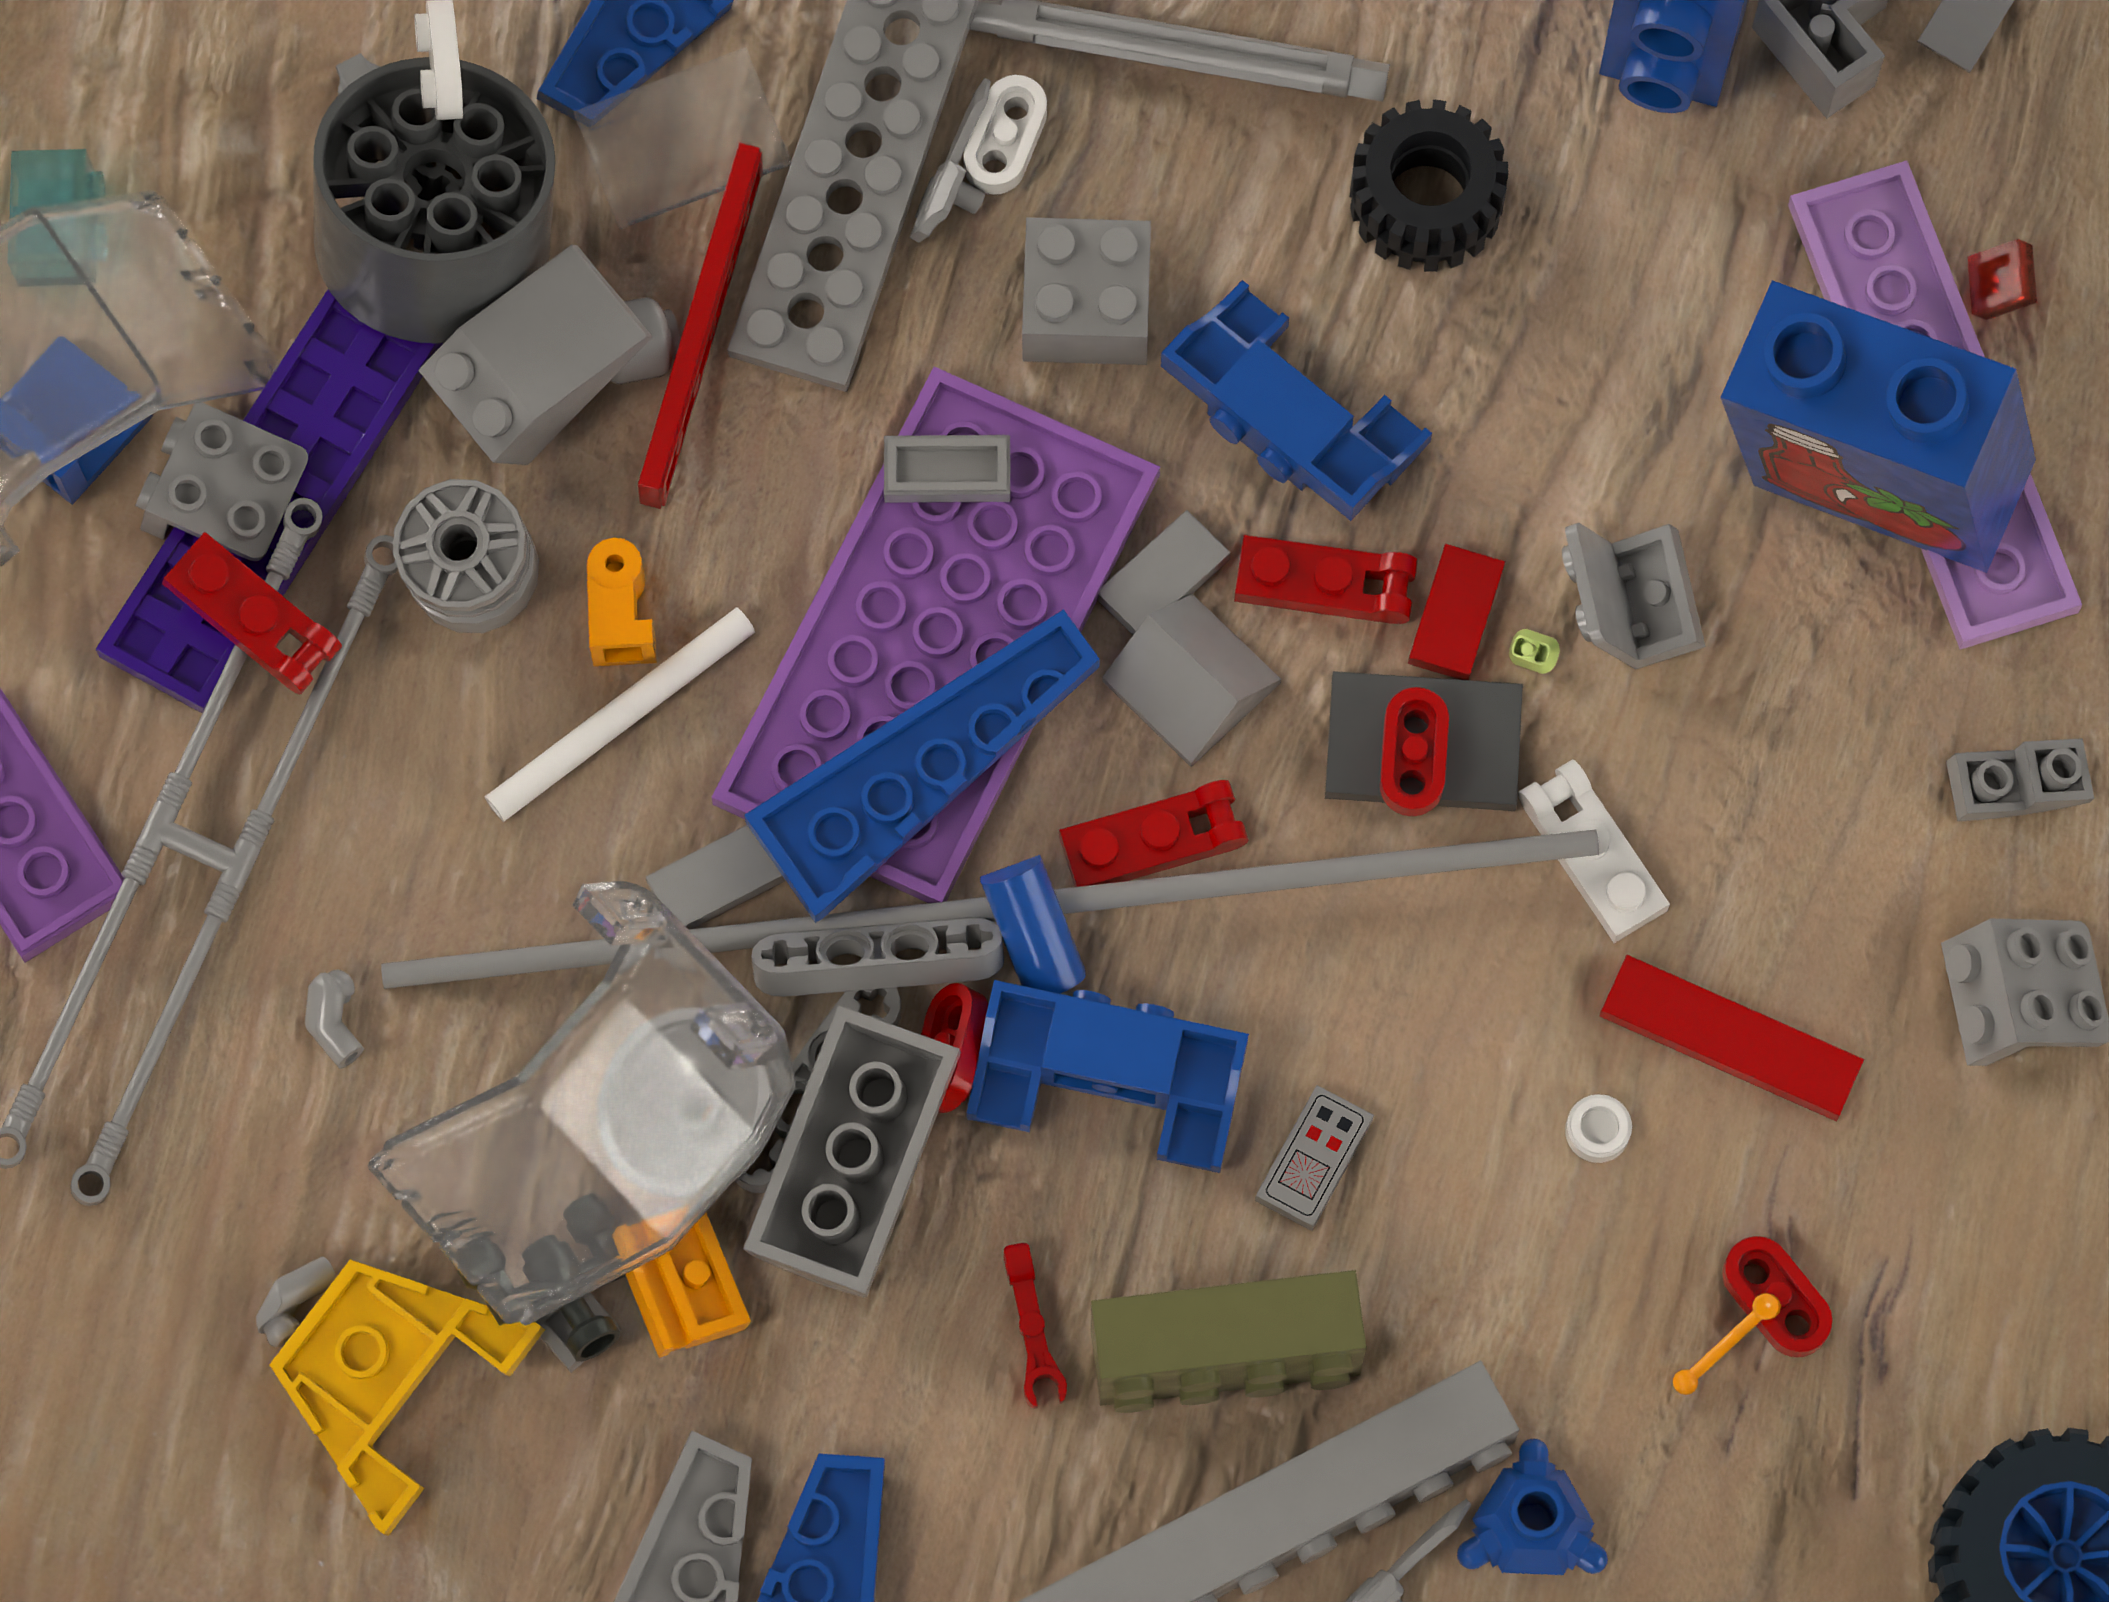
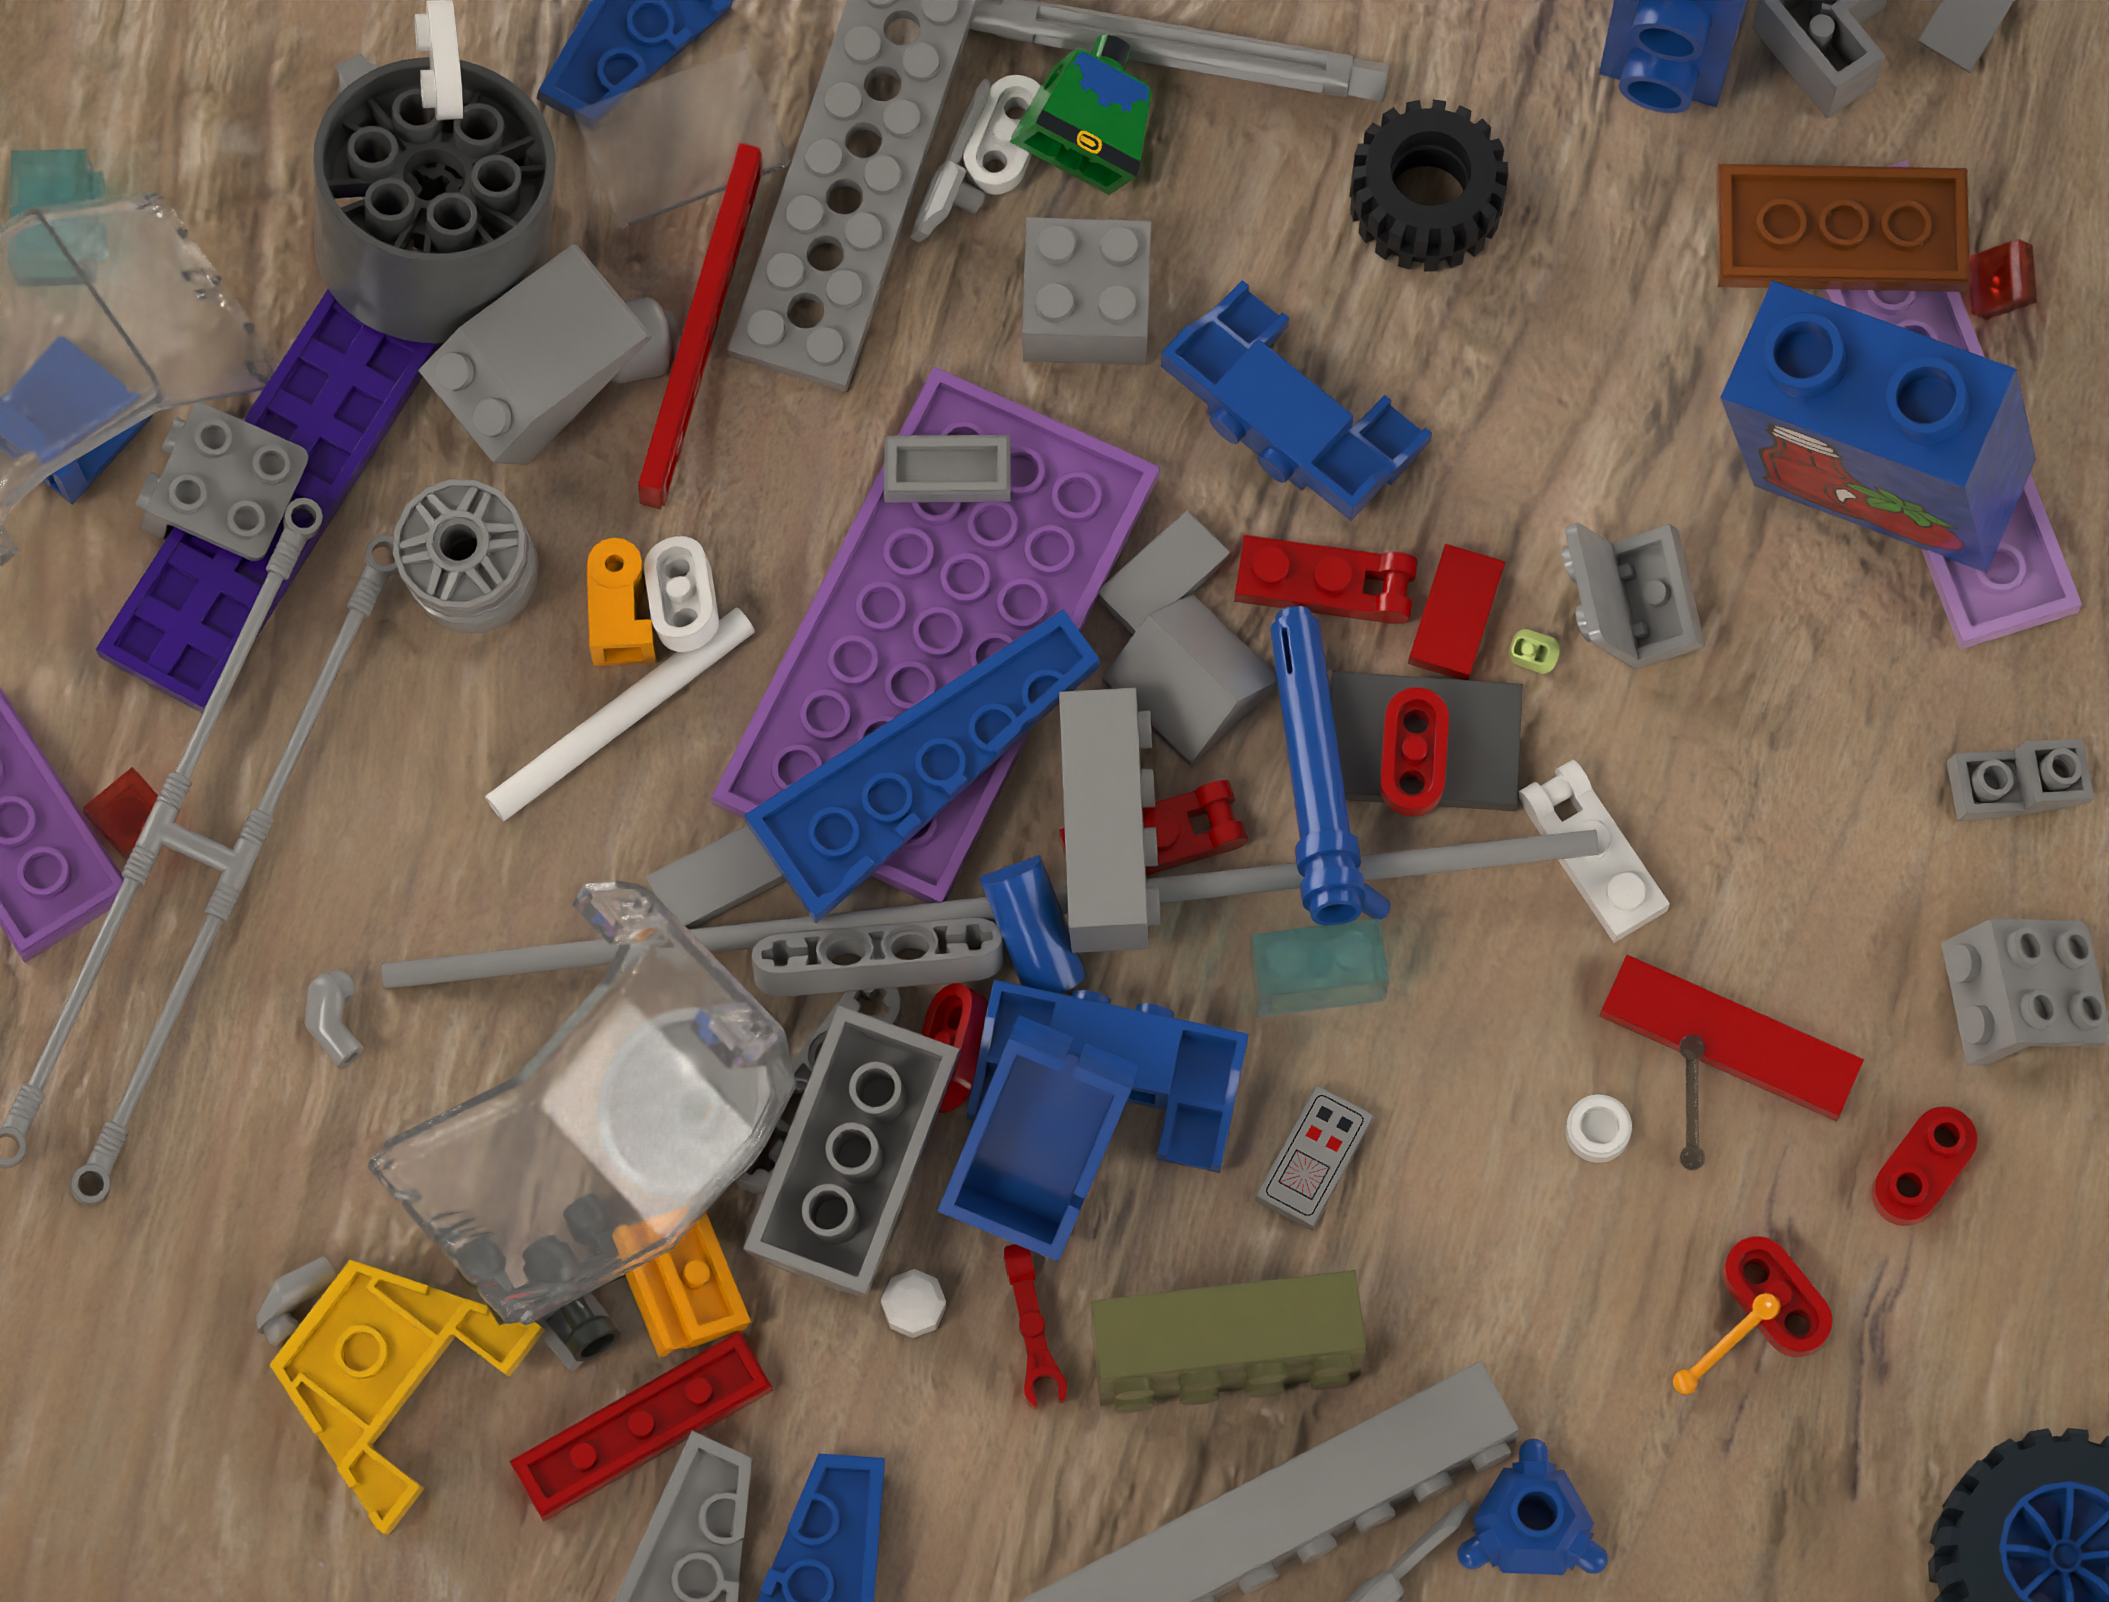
red plate [162,532,342,695] -> none
none -> clear red plate [83,767,158,860]
none -> red tile [510,1330,773,1522]
none -> white plate [644,536,719,652]
none -> white tile [881,1269,947,1338]
none -> blue piece [937,1015,1140,1262]
none -> green torso [1010,35,1152,195]
none -> light grey brick [1059,688,1161,953]
none -> clear light blue brick [1249,918,1389,1017]
none -> blue cylinder [1270,606,1390,926]
none -> clear smoke hinge [1679,1034,1705,1171]
none -> dark orange tile [1716,164,1970,292]
none -> red plate [1872,1106,1978,1226]

